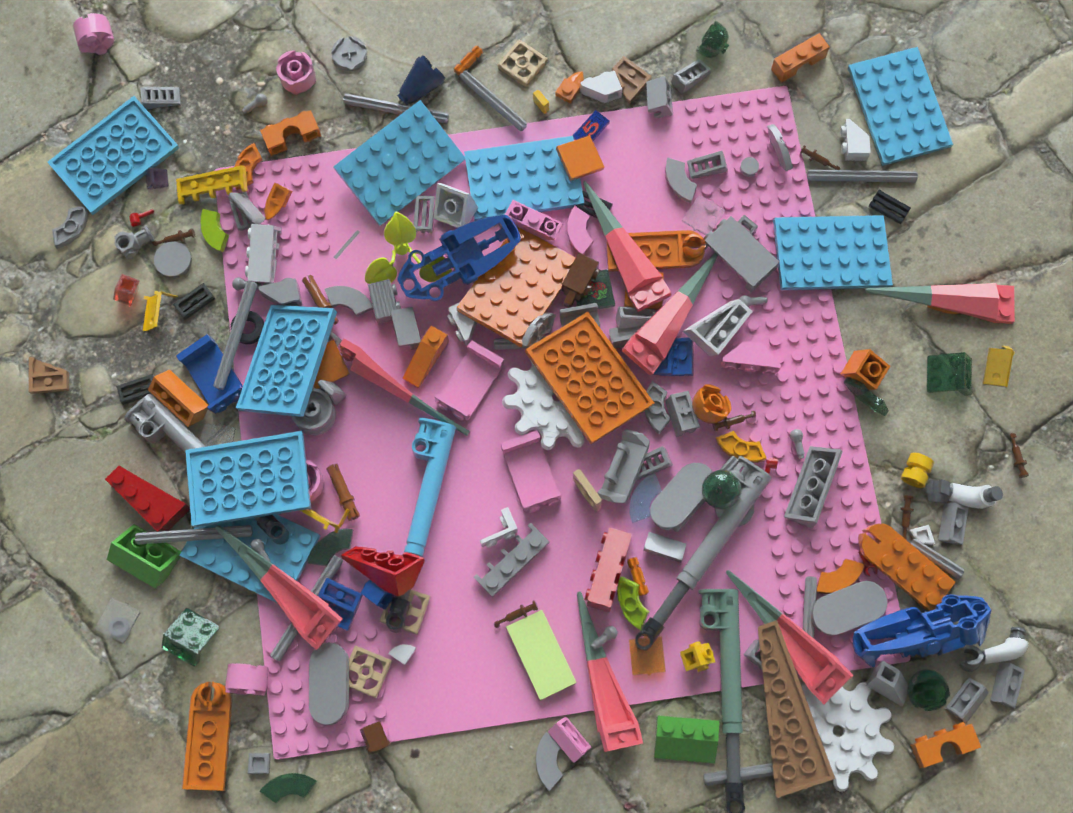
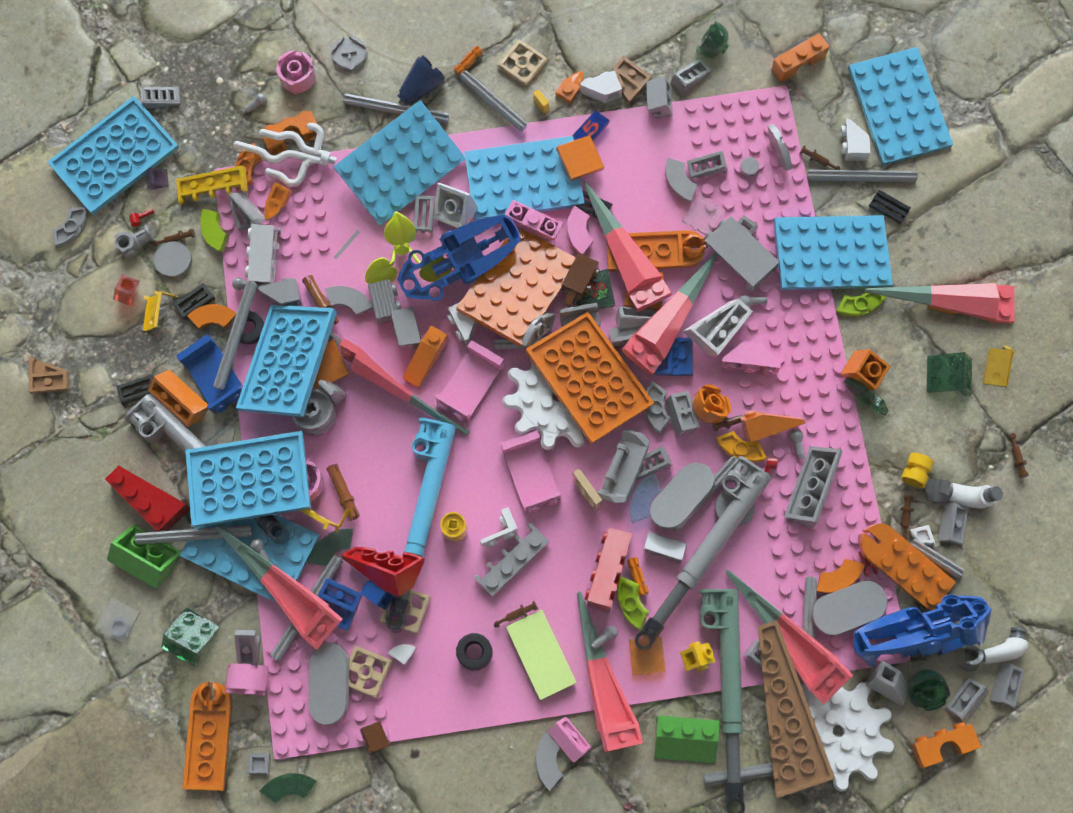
bright pink brick [73,14,114,55] -> none
clear green cylinder [702,470,742,509] -> none
none -> orange tile [187,304,237,330]
none -> white plant [233,123,337,187]
none -> light grey slope [234,630,260,667]
none -> yellow wheel [440,512,467,542]
none -> black tyre [456,633,493,671]
none -> orange slope [740,410,806,443]
none -> lime tile [836,293,886,317]

